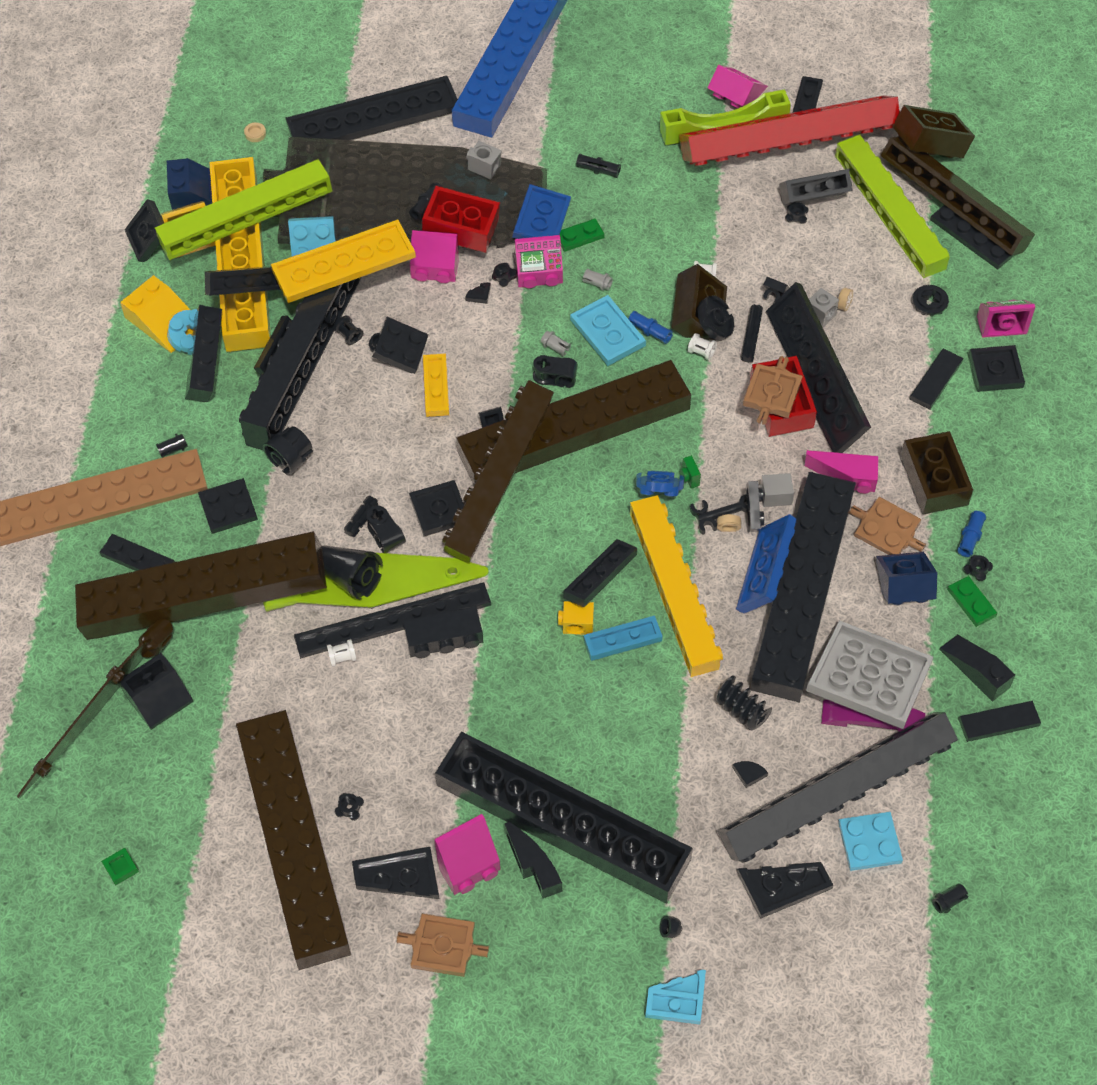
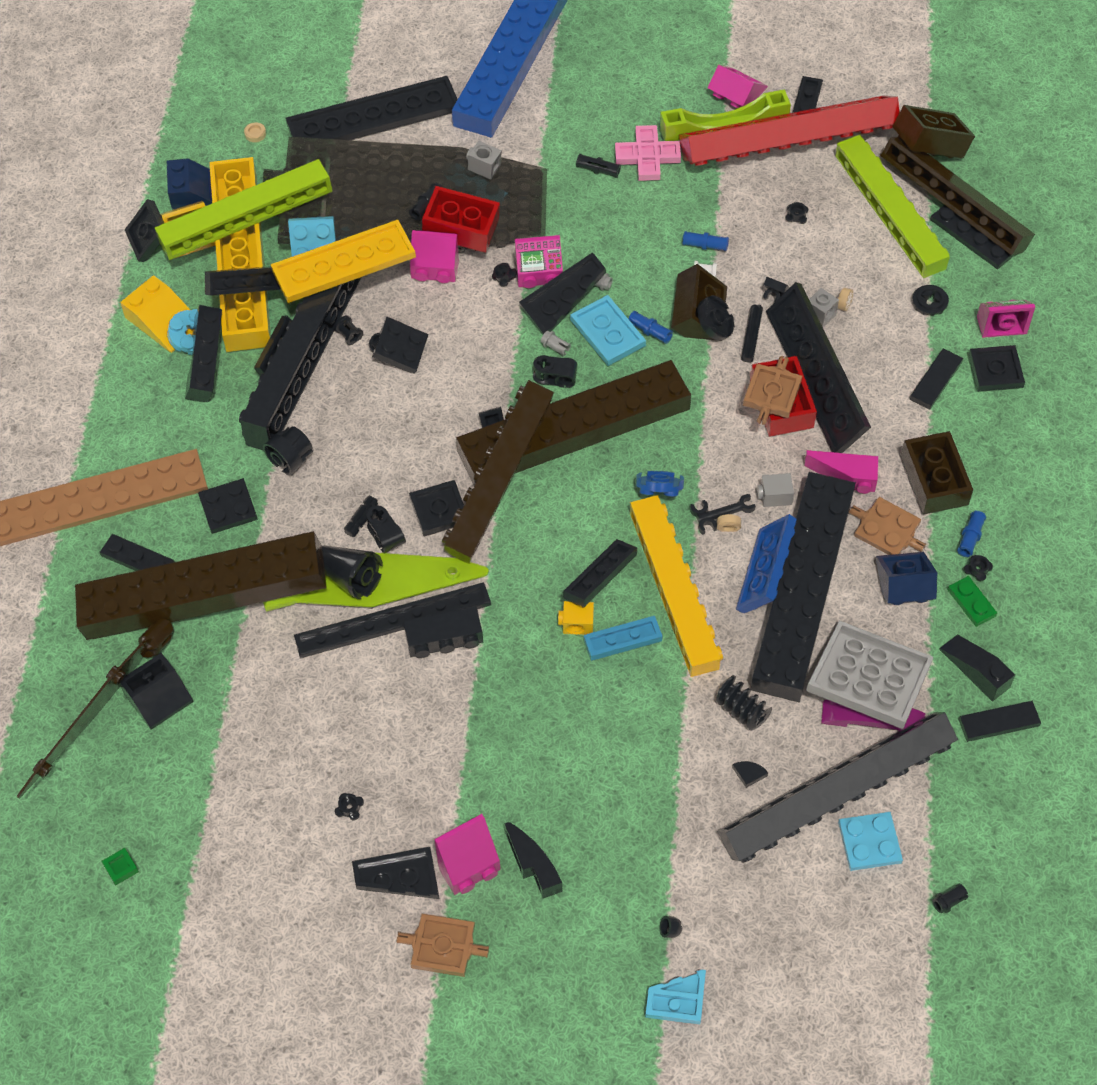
black pin [156,433,188,458] -> none
dark brown brick [236,710,351,970] -> none
white bush [327,639,357,667] -> none
yellow plate [423,353,449,417] -> none
black brick [435,731,693,904] -> none
black tile [465,282,491,304] -> none
blue tile [512,184,571,239] -> none
green plate [560,218,605,252] -> none
green plate [680,455,701,489] -> none
white bush [688,333,717,361] -> none
black wing [737,862,833,919] -> none
plate [746,481,764,532] -> none
black brick [779,169,853,205] -> none
none -> black wing [519,252,606,335]
none -> bright pink plate [615,125,681,181]
none -> blue pin [683,231,729,251]

